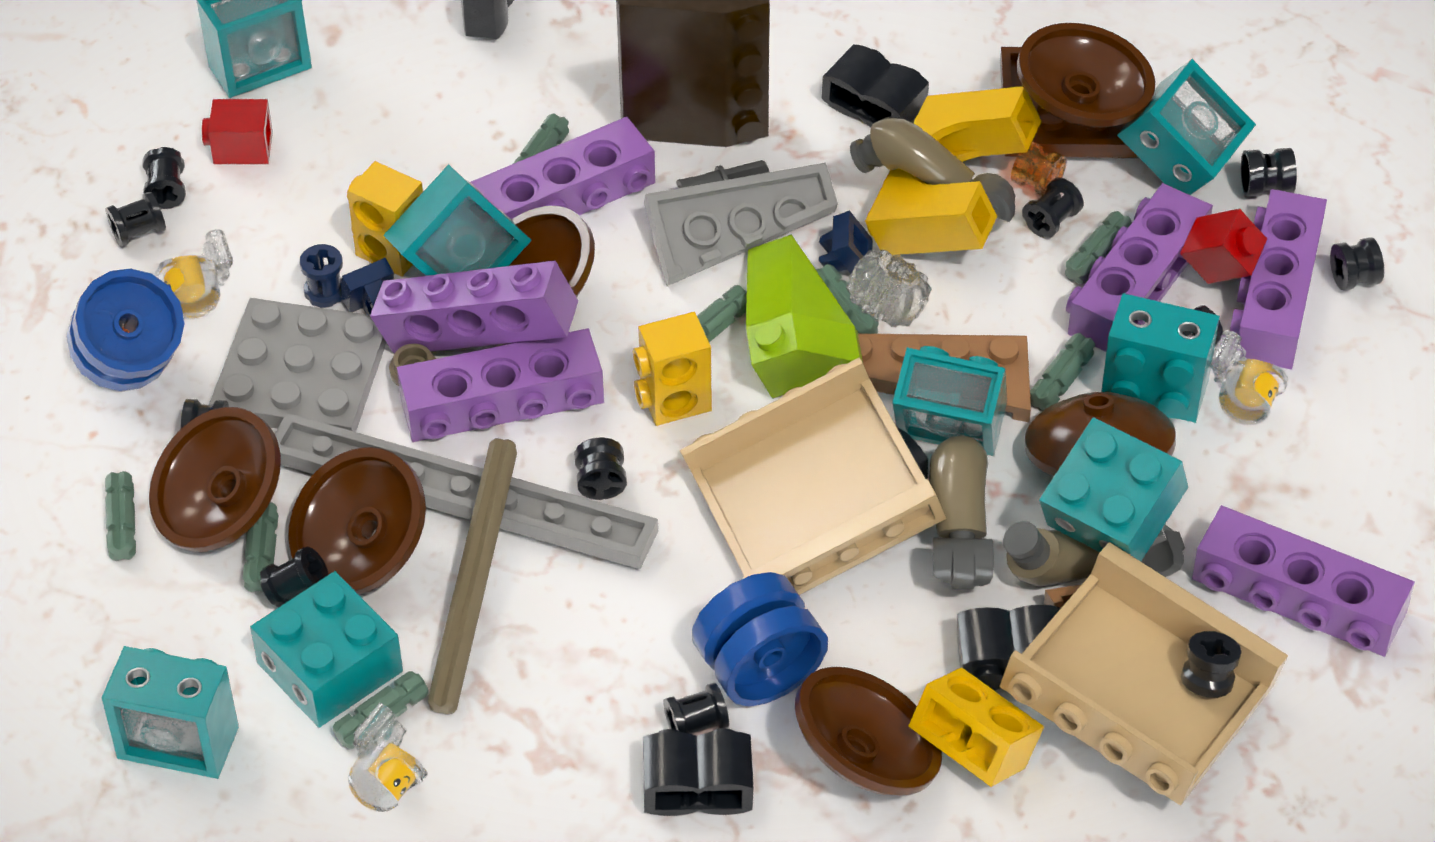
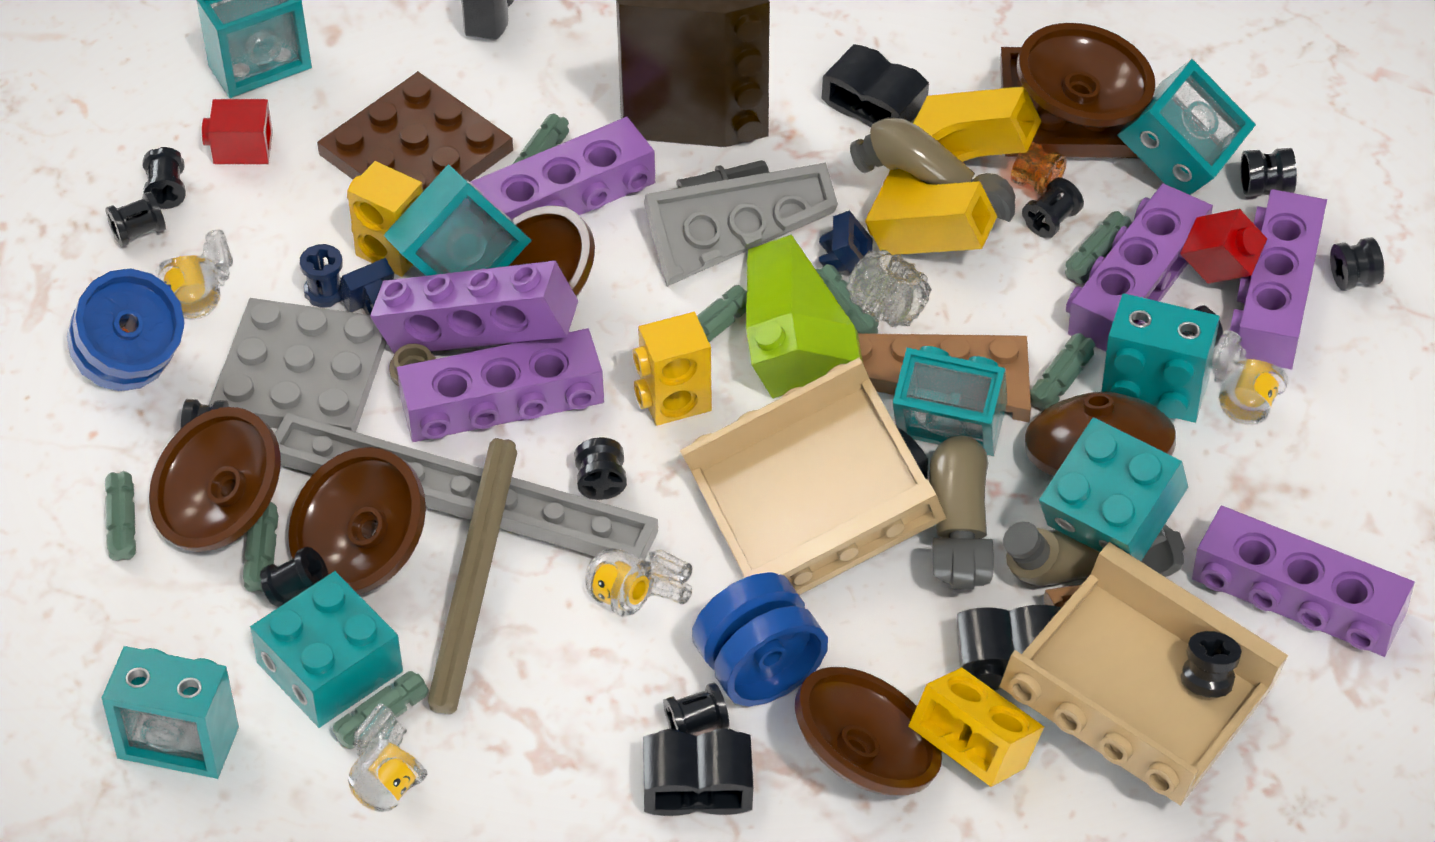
none -> reddish brown plate [317,71,513,191]
none -> clear piece [585,548,693,617]

